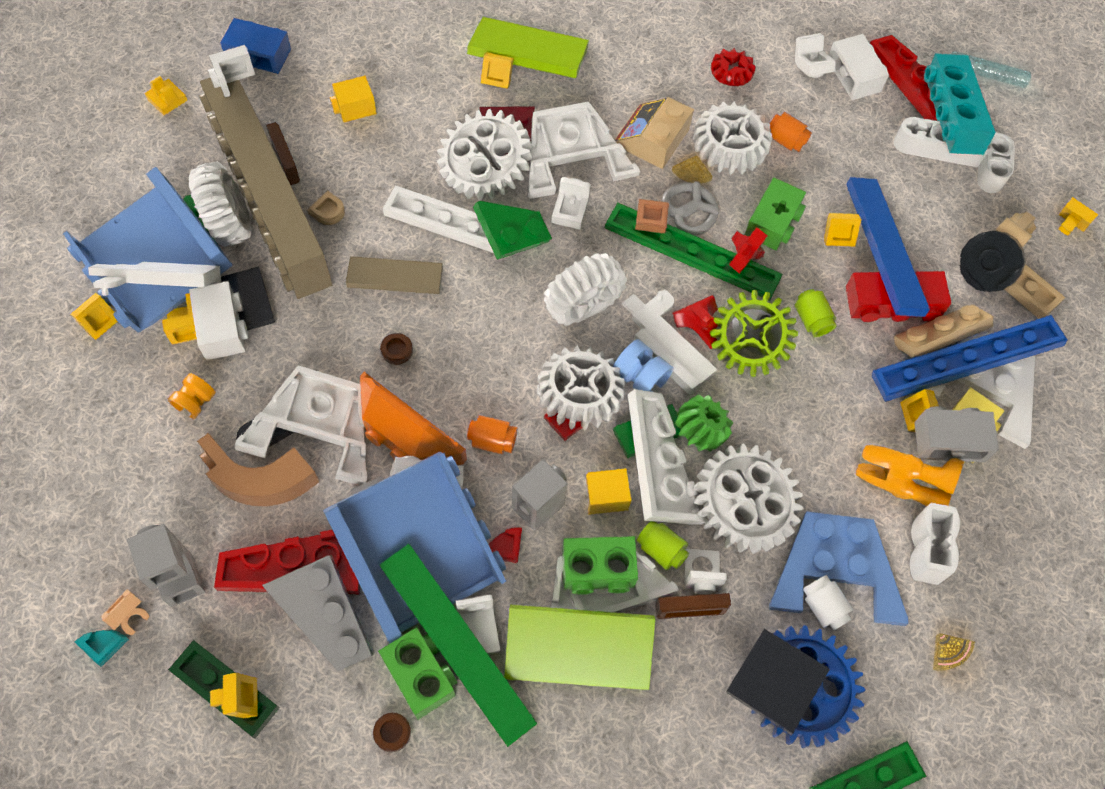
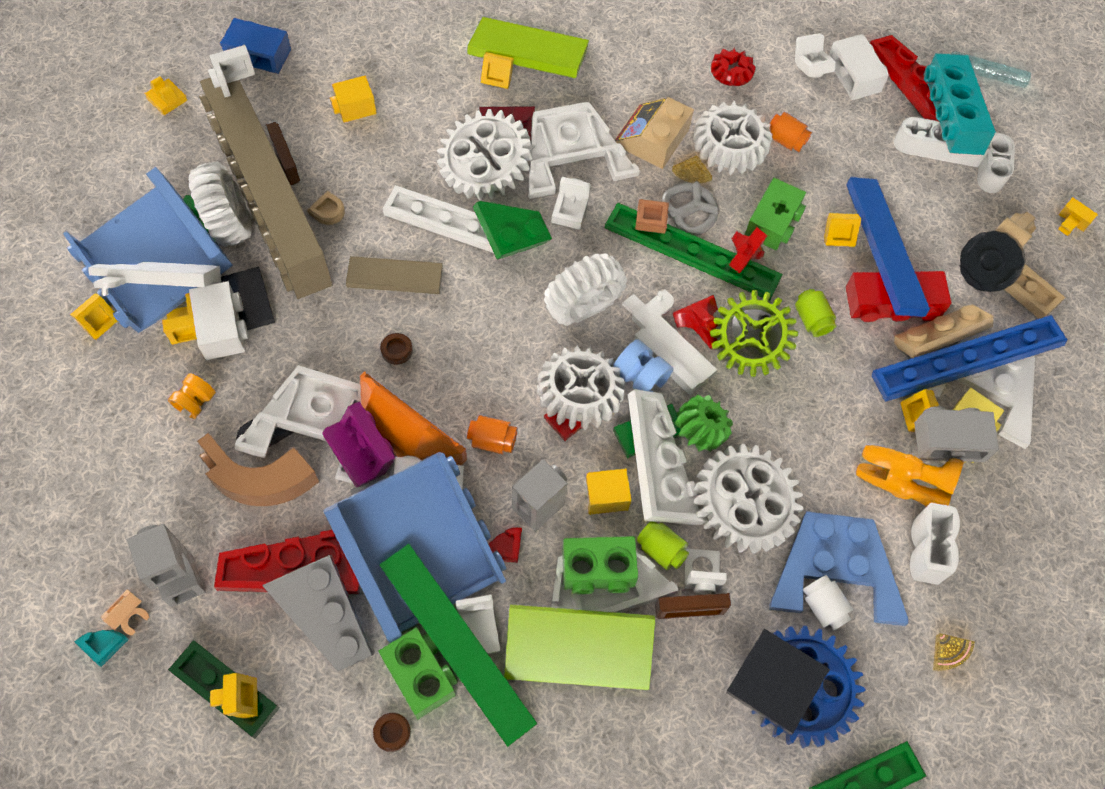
none -> magenta bracket [322,401,395,488]

